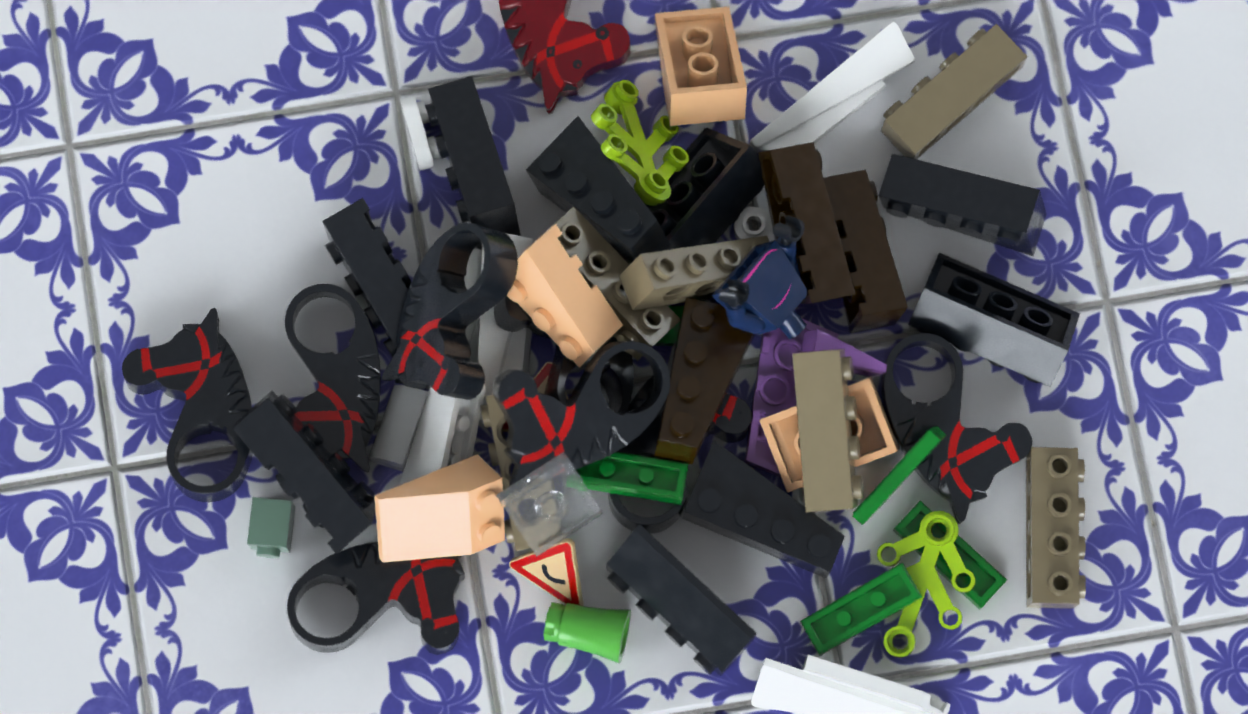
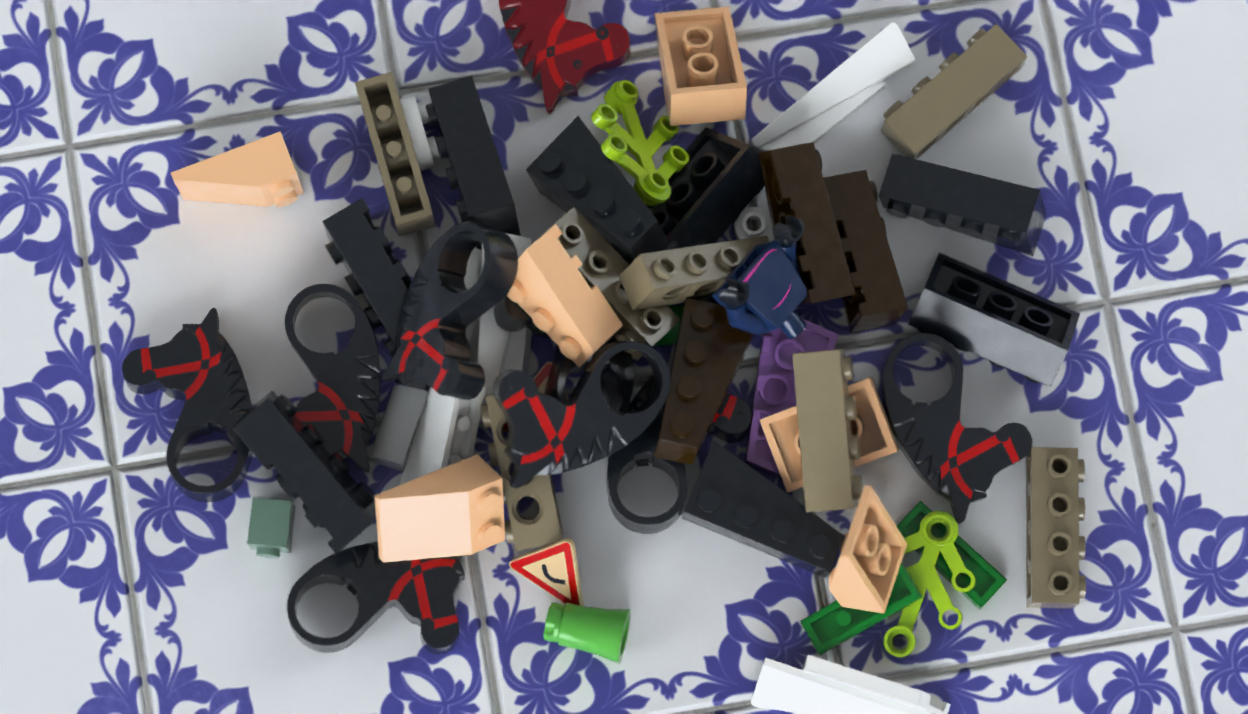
clear tile [496,452,603,557] -> none
green tile [565,452,688,505] -> none
black slope [606,524,757,676] -> none
medium lavender slope [801,329,887,377] -> none
green tile [853,426,947,525] -> none
none -> light nougat slope [171,131,304,207]
none -> dark tan brick [355,72,435,236]
none -> light nougat slope [829,485,907,613]

